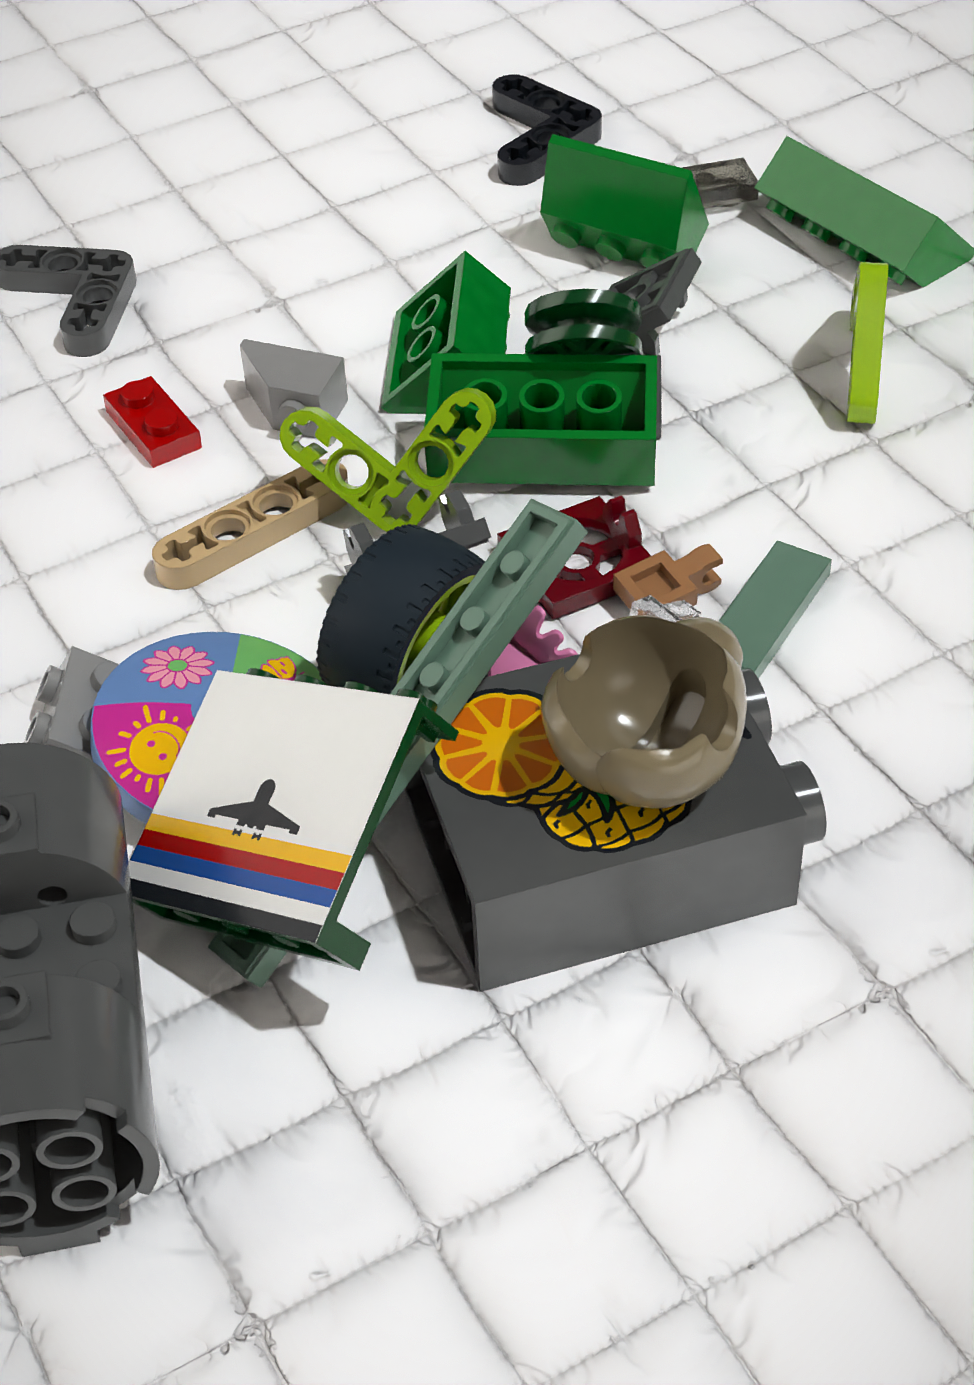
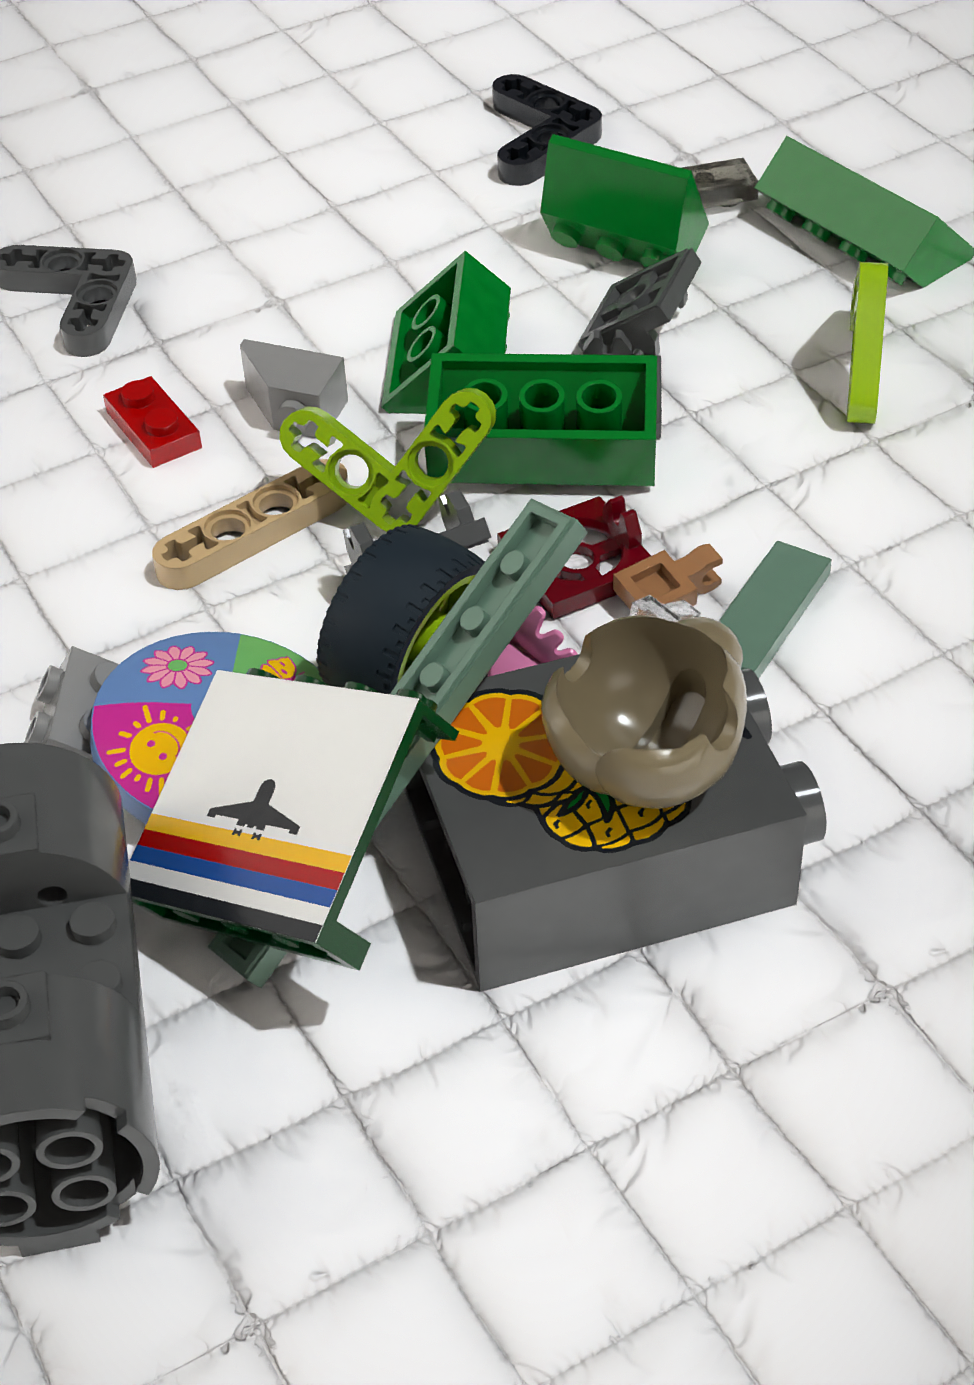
dark green wheel [525,288,643,355] -> none

